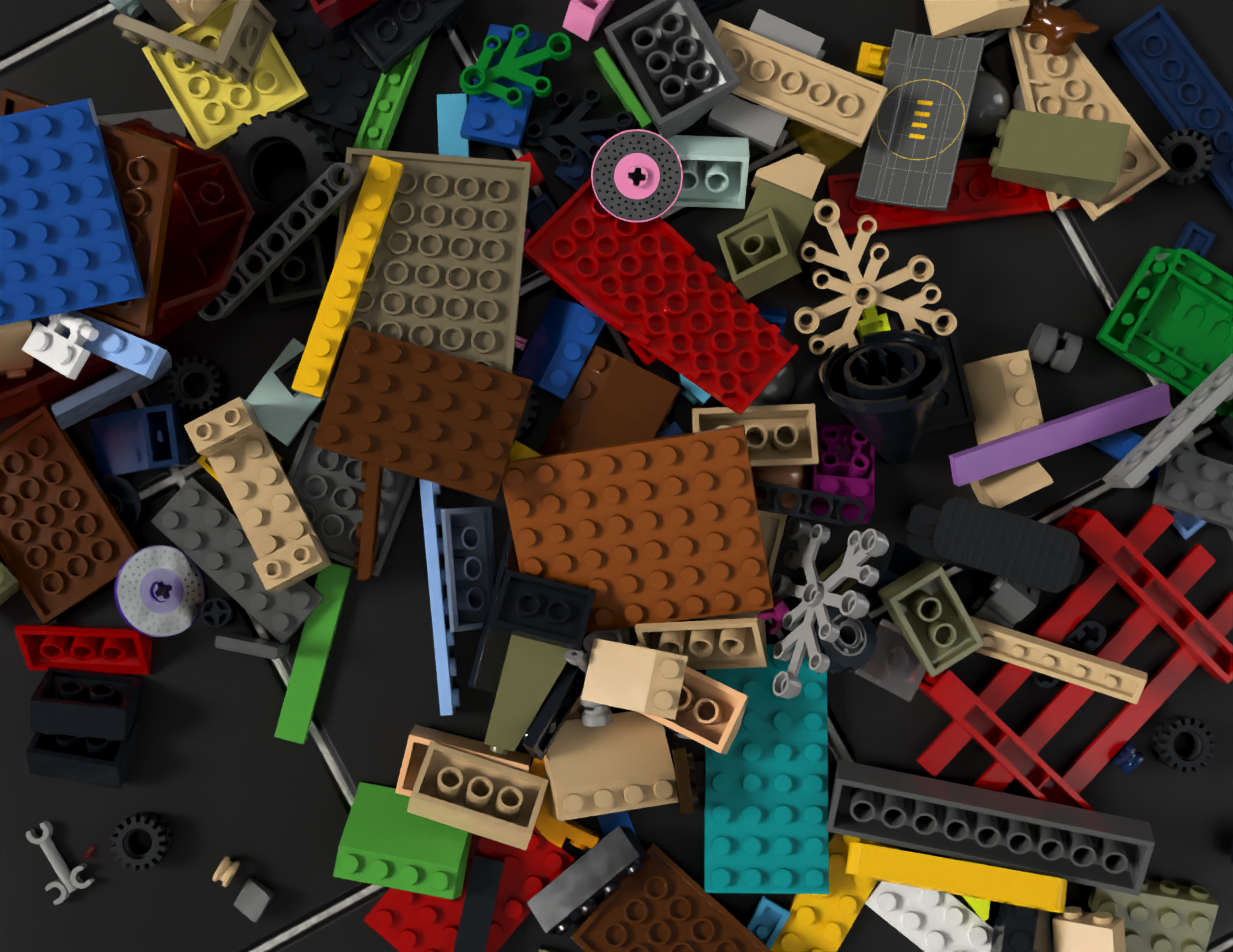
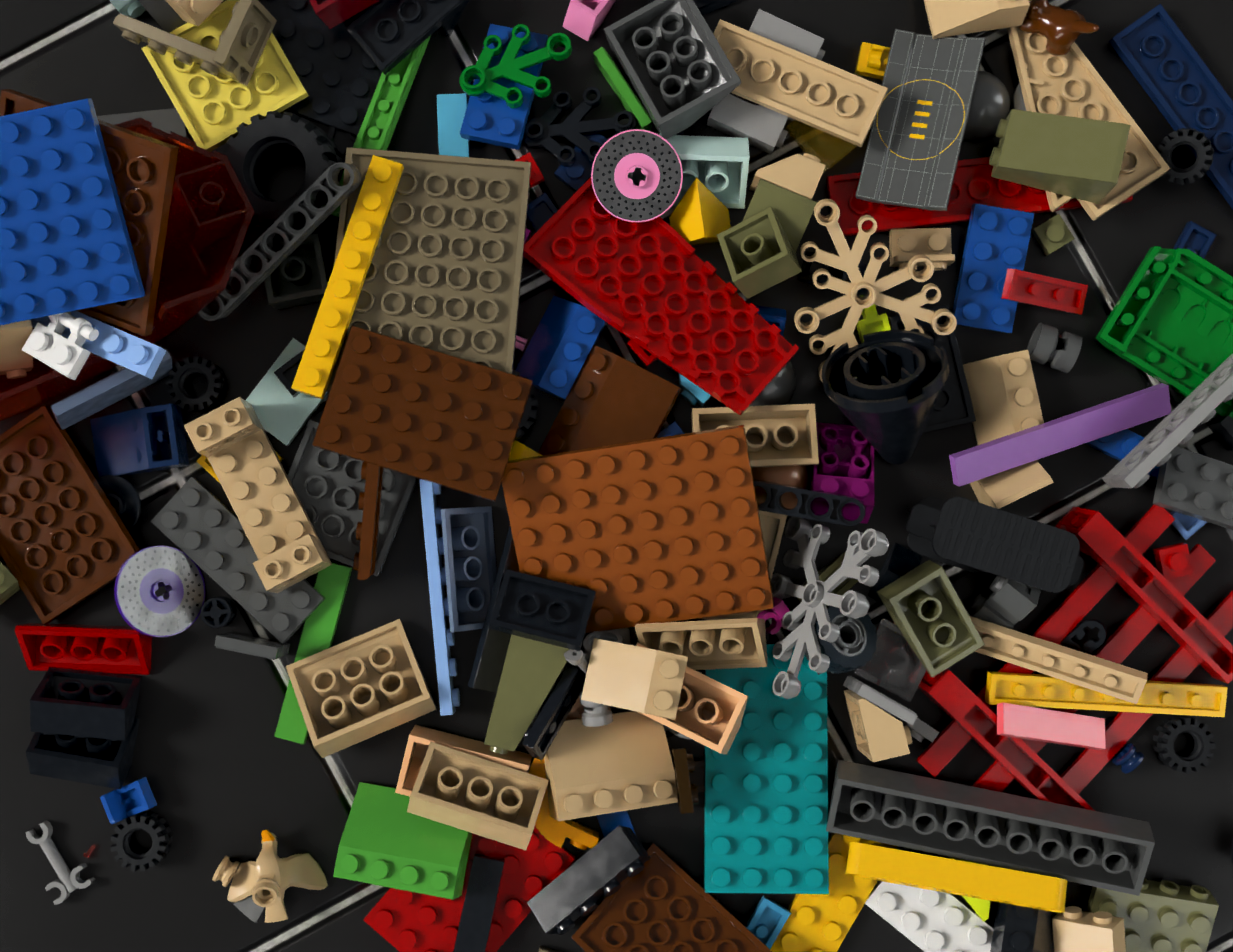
none -> blue bracket [100,777,157,824]
none -> tan animal [227,830,328,923]
none -> tan slope [286,619,437,758]
none -> yellow slope [669,177,731,245]
none -> light grey tile [843,676,918,726]
none -> tan slope [844,689,912,762]
none -> tan bracket [889,228,955,271]
none -> light grey plate [901,718,939,743]
none -> blue plate [952,203,1034,333]
none -> yellow plate [985,671,1228,717]
none -> coral tile [997,702,1106,750]
none -> red plate [1001,268,1088,315]
none -> olive plate [1031,214,1075,256]
none -> red plate [1153,543,1193,579]

